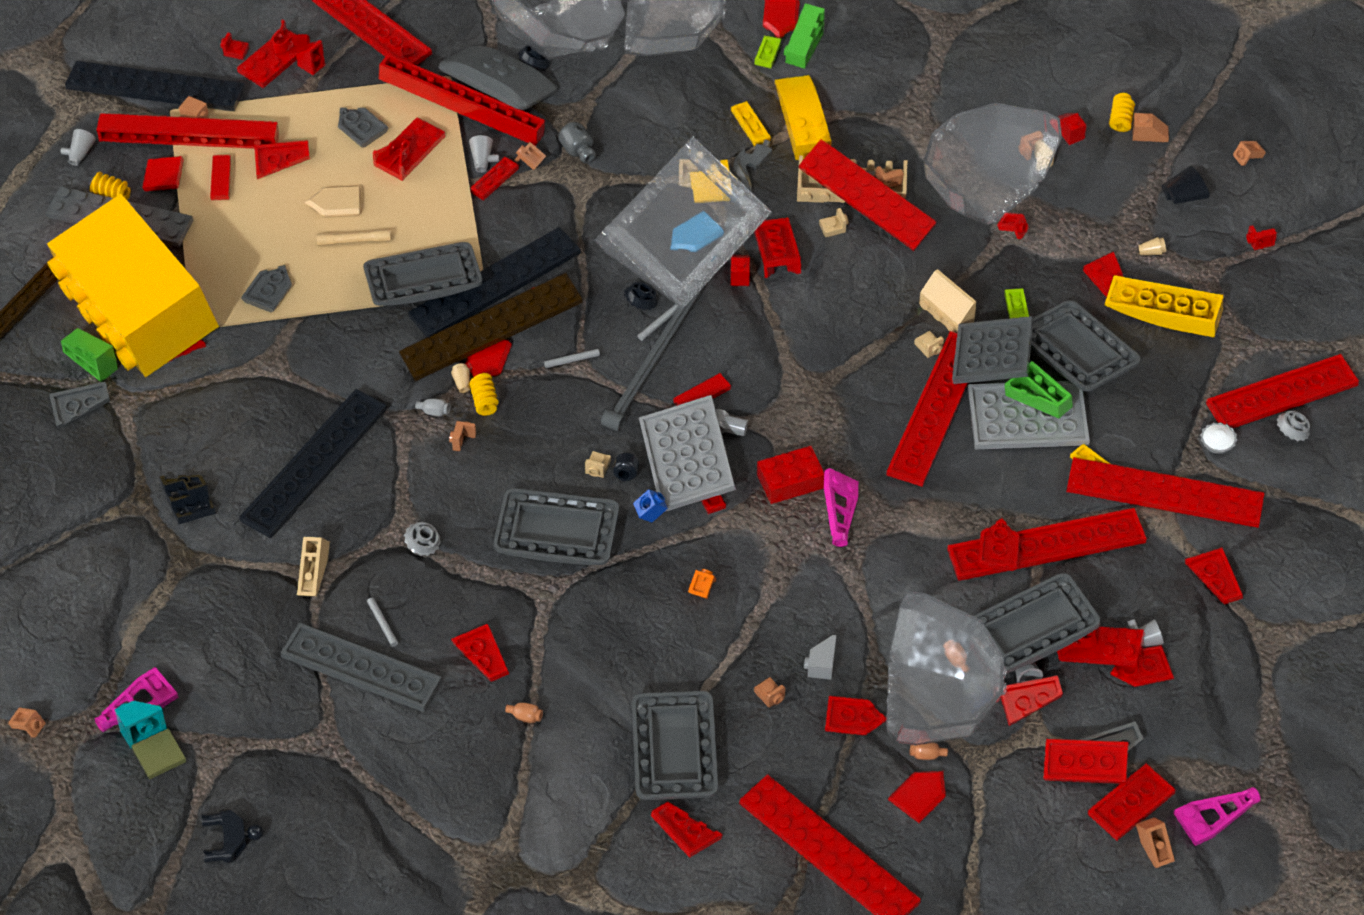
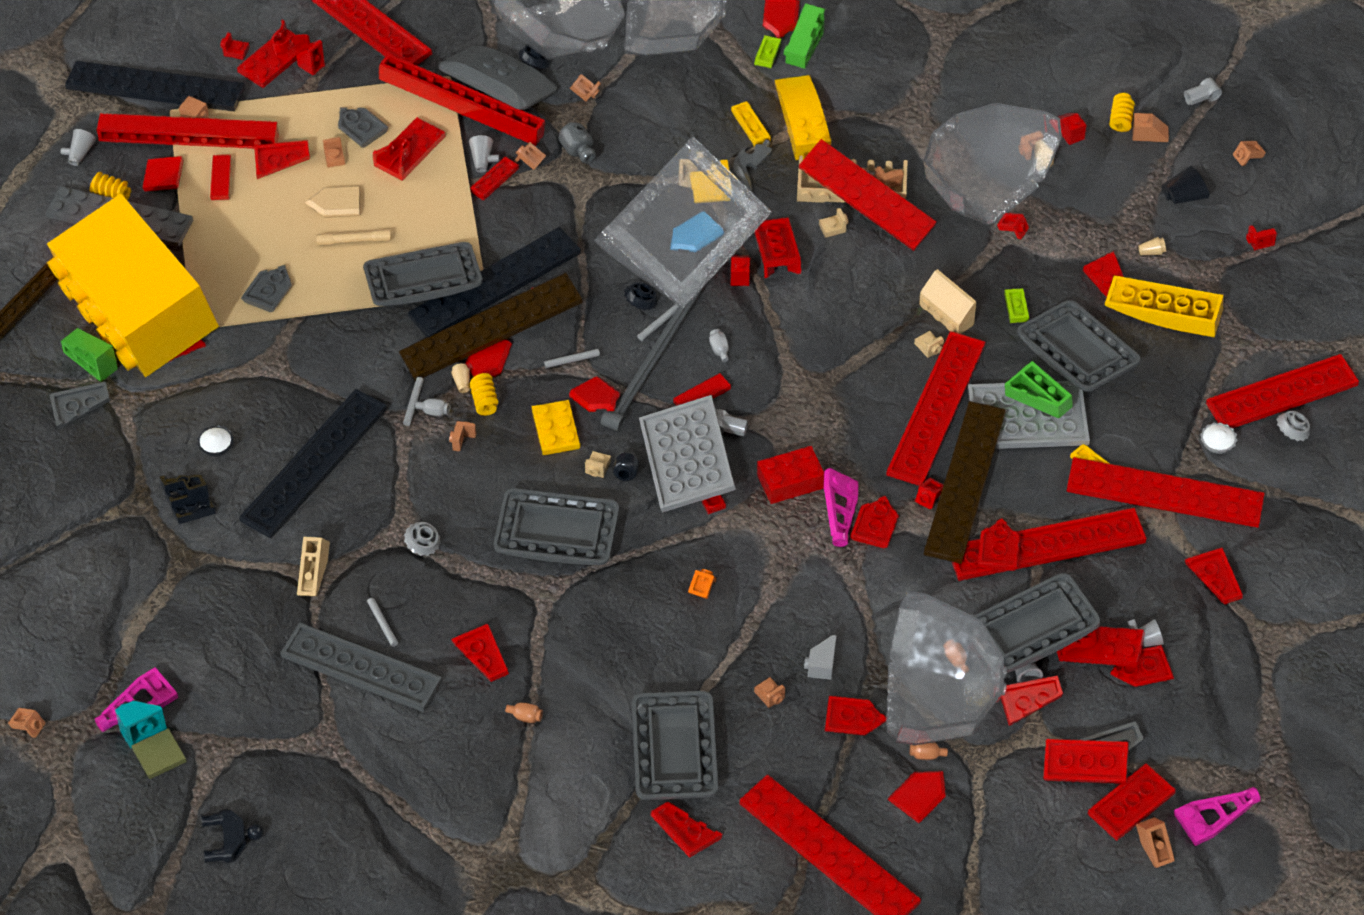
blue brick [633,489,668,522] -> none
dark grey plate [952,316,1033,384] -> none
none -> white piece [197,425,234,457]
none -> nougat bracket [323,137,345,168]
none -> light grey bar [403,377,424,426]
none -> yellow plate [532,400,580,455]
none -> red tile [569,376,620,412]
none -> nougat bracket [570,74,601,101]
none -> light grey plant [709,329,729,362]
none -> red tile [850,496,899,548]
none -> red bracket [915,478,944,509]
none -> dark brown plate [924,401,1006,564]
none -> light grey piece [1184,78,1222,105]

